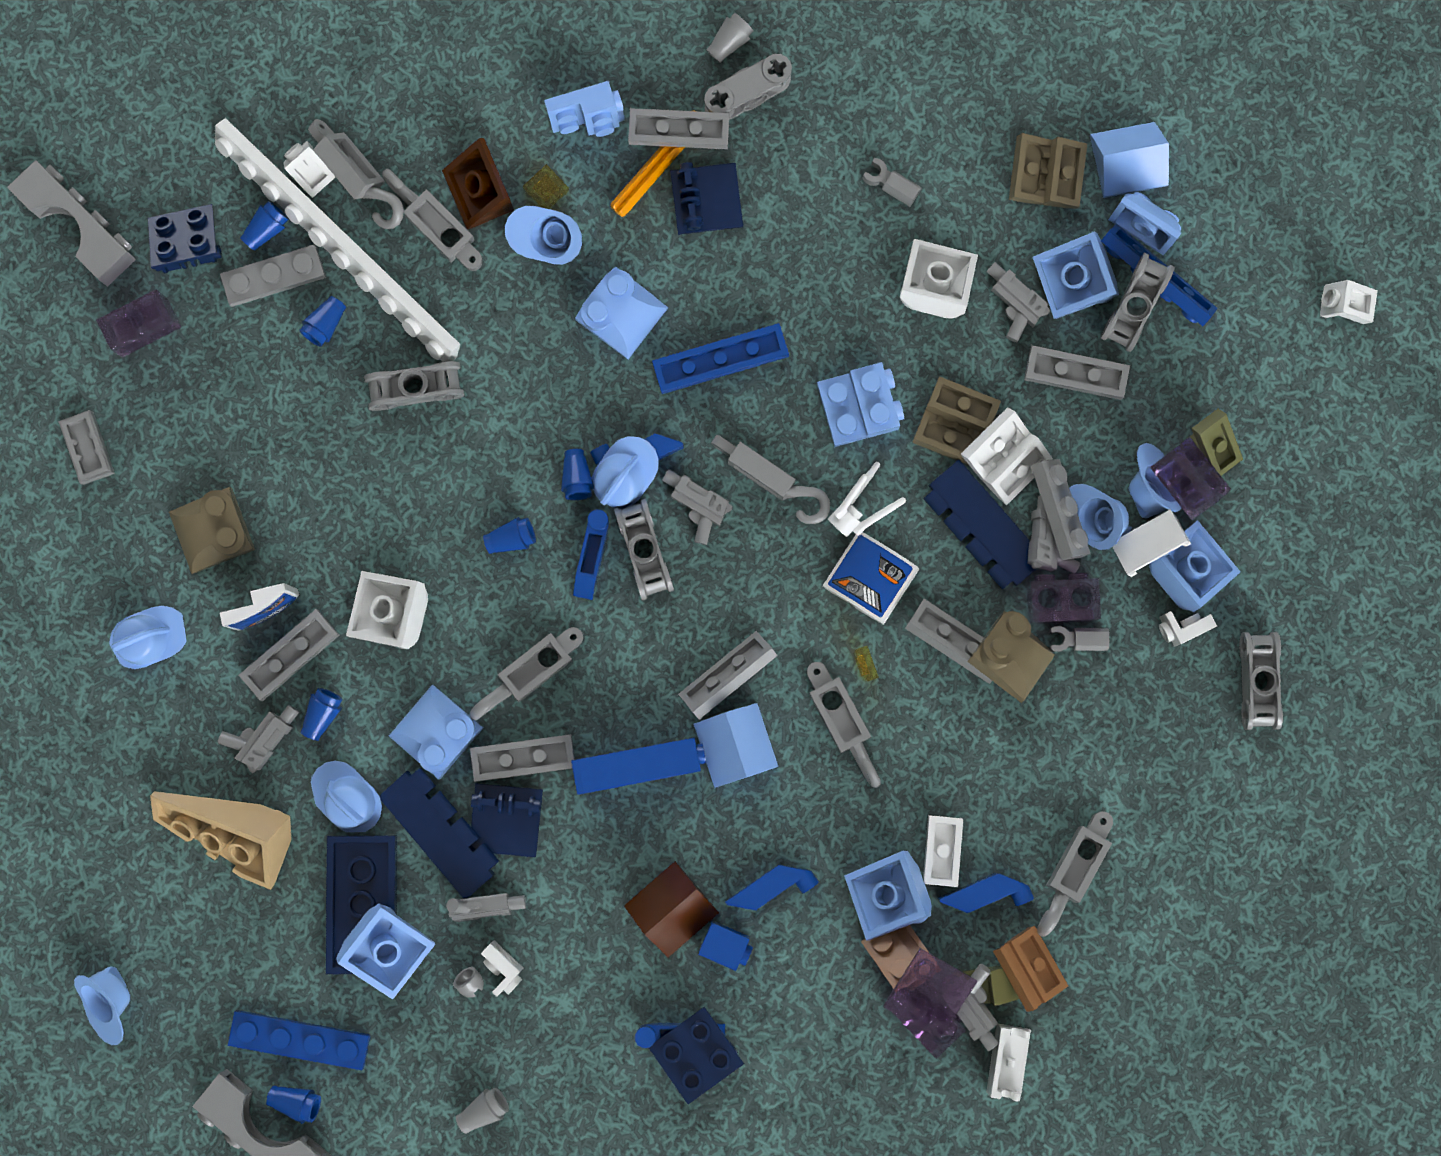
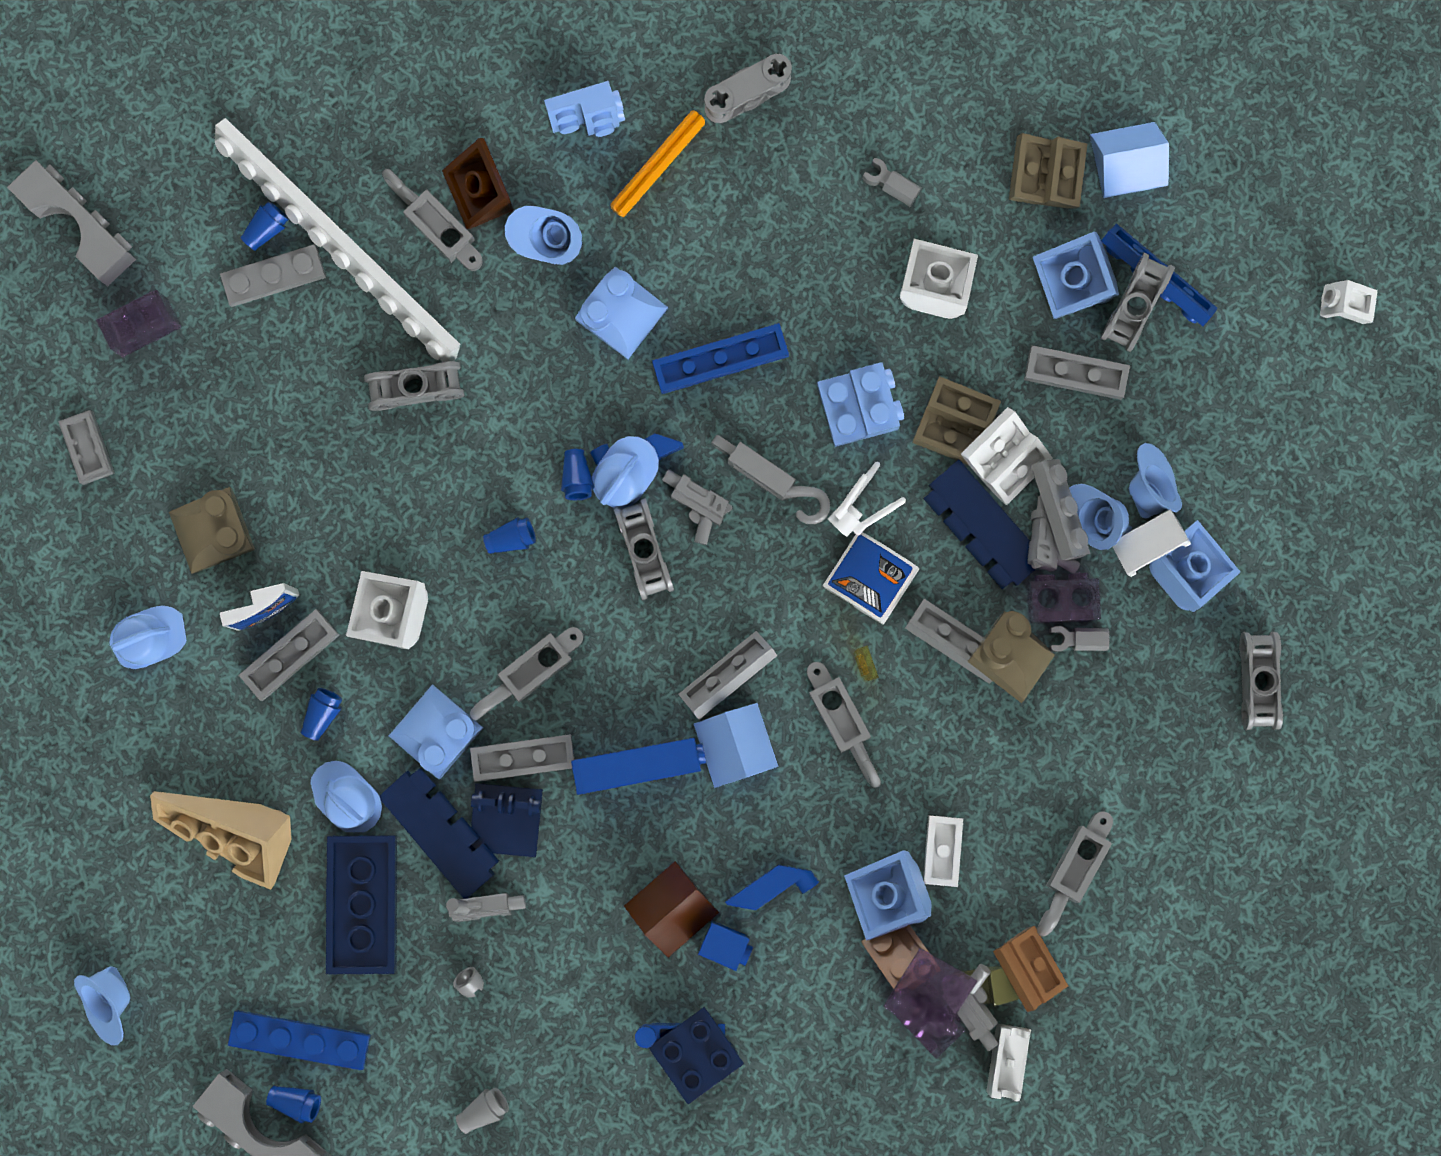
dark blue hinge [148,204,222,274] -> none
light grey piece [218,704,299,773] -> none
white bracket [283,141,335,198] -> none
blue cone [300,296,346,347] -> none
light grey piece [308,119,404,229] -> none
light blue slope [336,903,435,999] -> none
white bracket [481,940,524,997] -> none
clear yellow tile [522,164,569,209] -> none
blue piece [573,509,609,600] -> none
light grey plate [628,108,730,149] -> none
dark blue hinge [670,162,743,235] -> none
light grey cone [706,13,753,63] -> none
blue piece [938,873,1034,913] -> none
light grey piece [987,262,1050,343] -> none
light blue slope [1108,192,1181,255] -> none
clear purple brick [1150,437,1232,520] -> none
white bracket [1159,611,1217,647] -> none
olive slope [1186,408,1243,479] -> none

